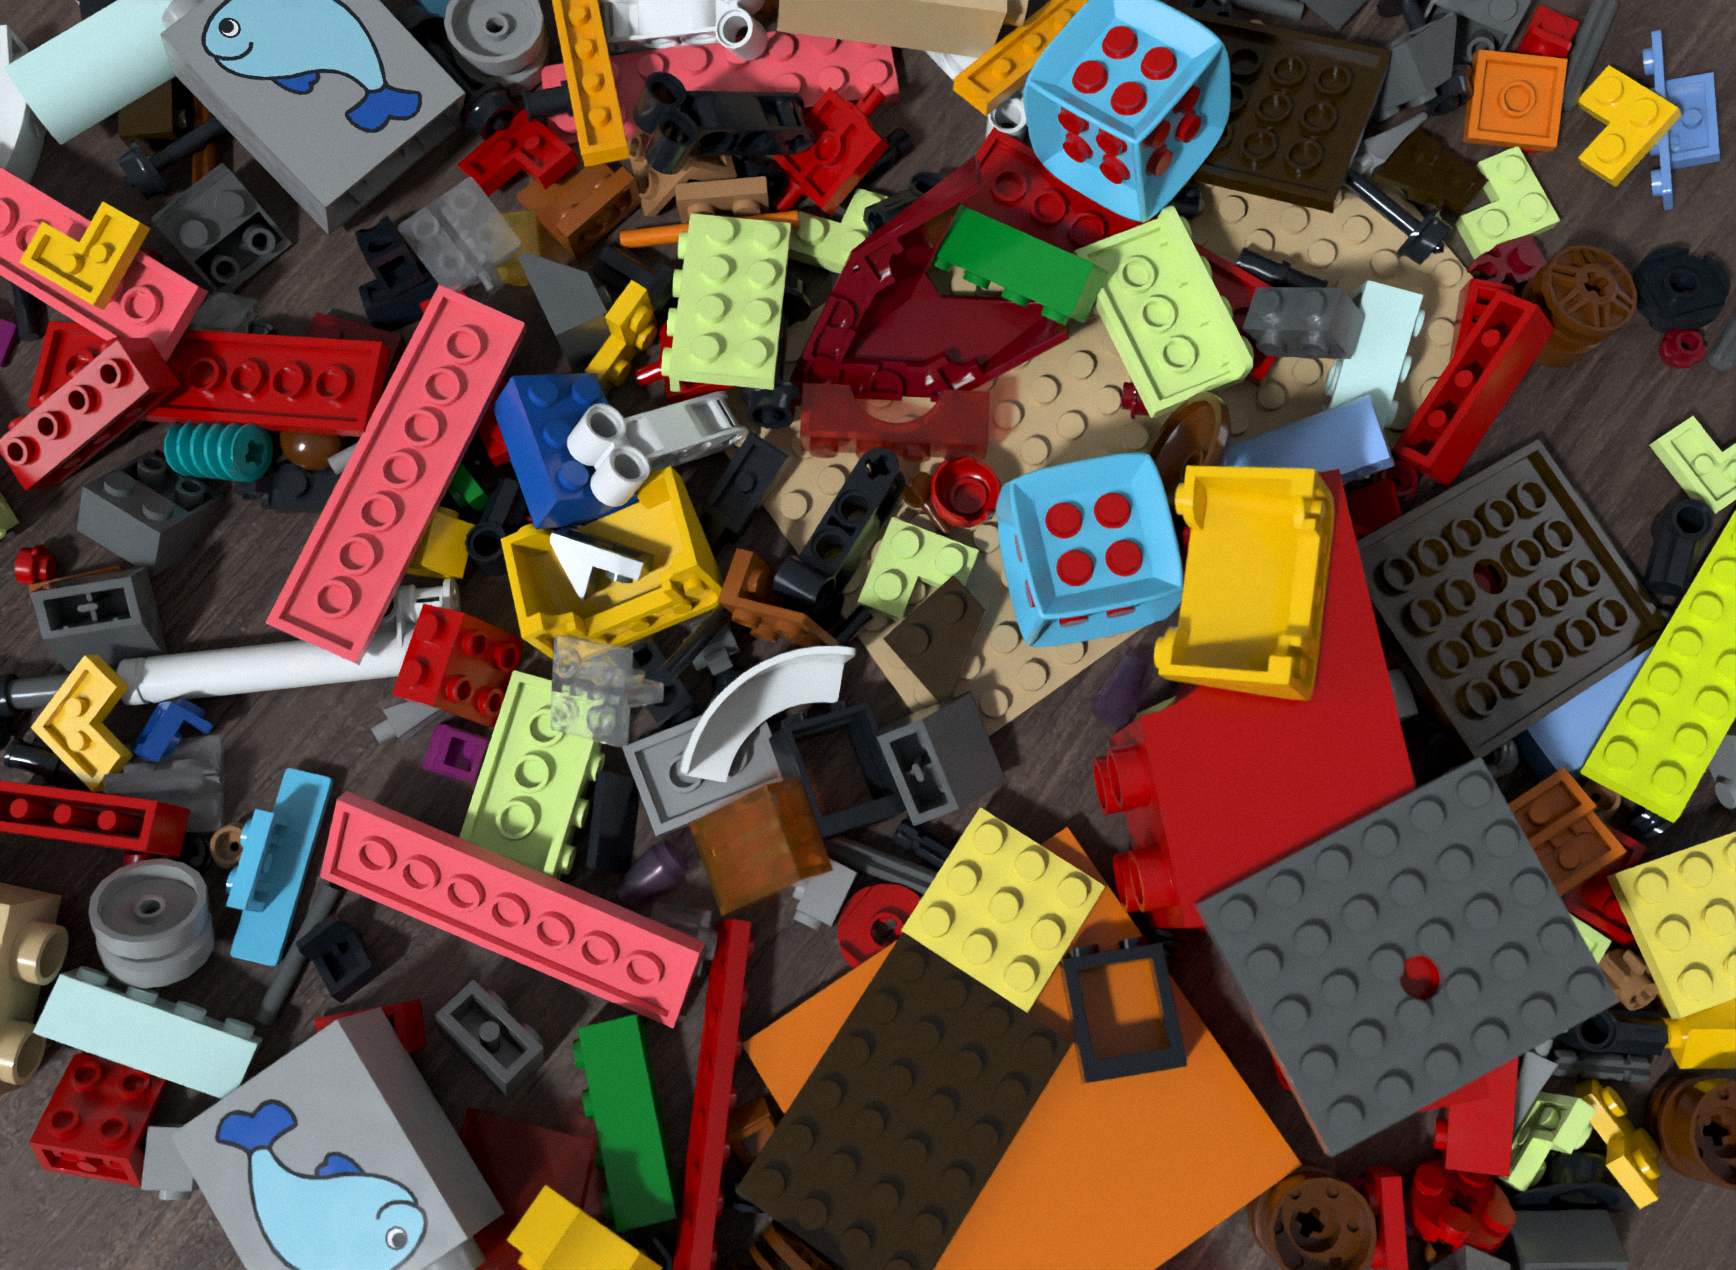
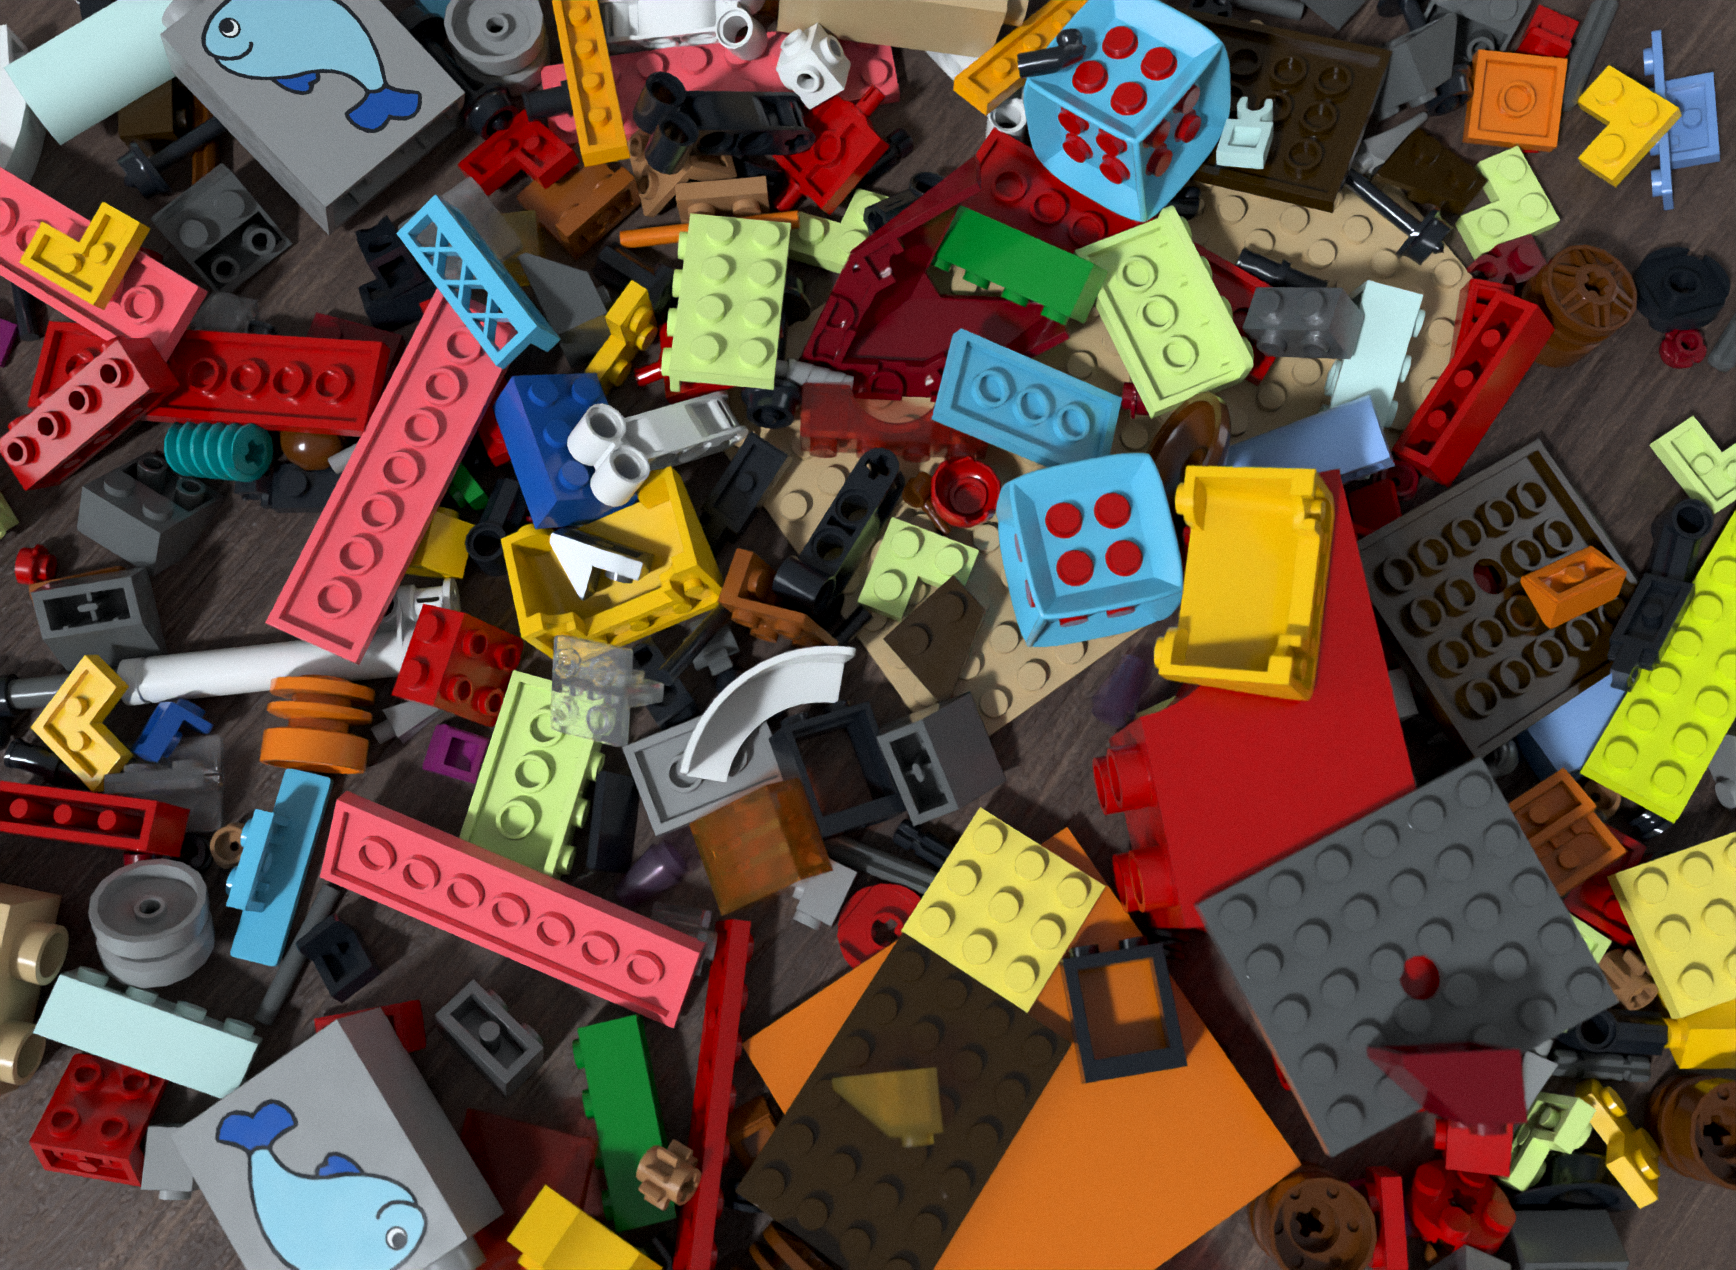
none -> orange wheel [259,674,376,774]
none -> medium azure fence [396,194,561,369]
none -> medium nougat gear [636,1139,701,1211]
none -> light grey animal [775,358,854,392]
none -> white brick [776,22,851,110]
none -> clear yellow slope [832,1067,943,1147]
none -> medium azure plate [932,328,1122,467]
none -> black arm [1017,28,1086,79]
none -> light aqua plate [1216,97,1273,169]
none -> dark red slope [1366,1041,1528,1135]
none -> orange slope [1520,545,1627,629]
none -> black hinge [1607,573,1695,693]

